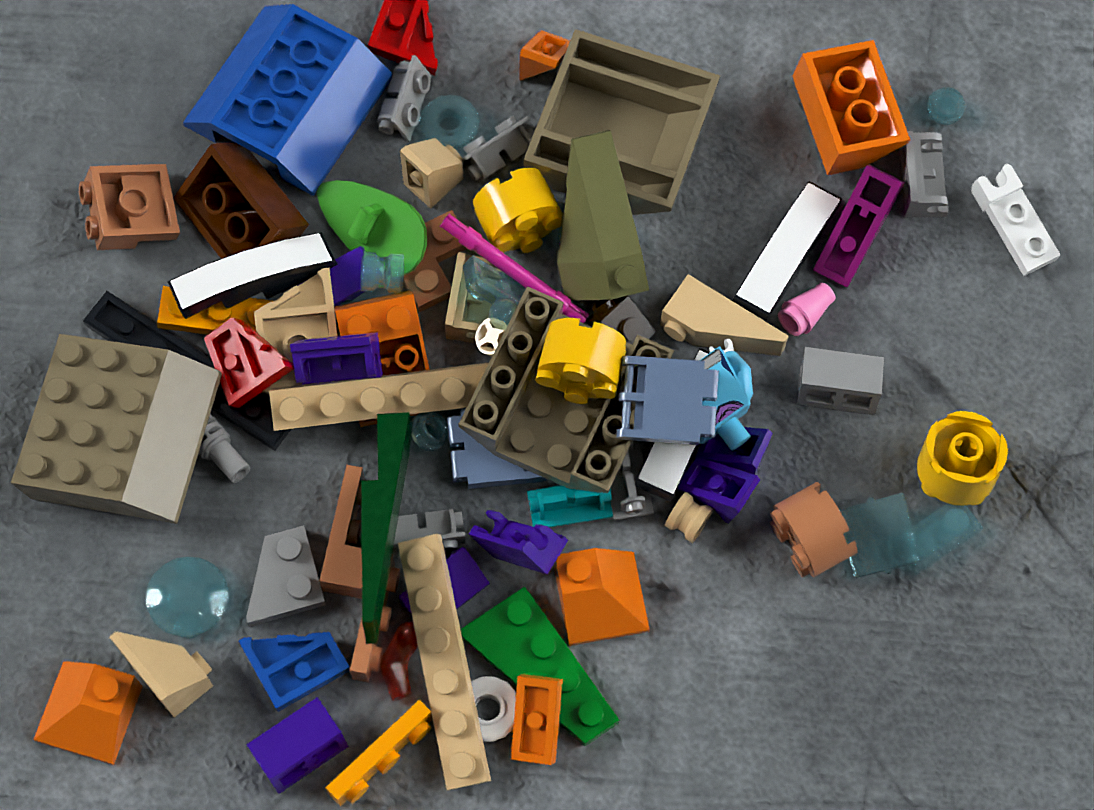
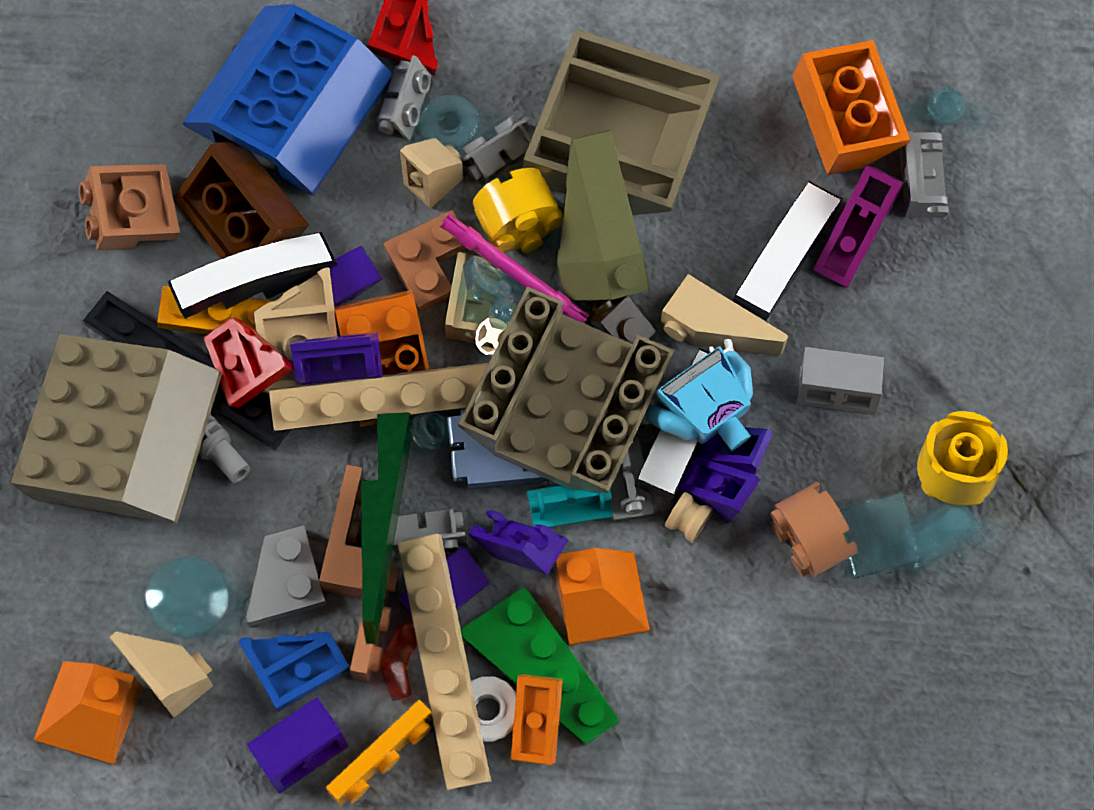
bright green shield [317,180,427,278] -> none
clear light blue wheel [360,251,404,294] -> none
orange slope [520,30,570,81] -> none
yellow brick [535,318,626,404] -> none
sand blue plate [616,356,719,445] -> none
bright pink cone [778,283,836,336] -> none
white plate [971,164,1061,276] -> none

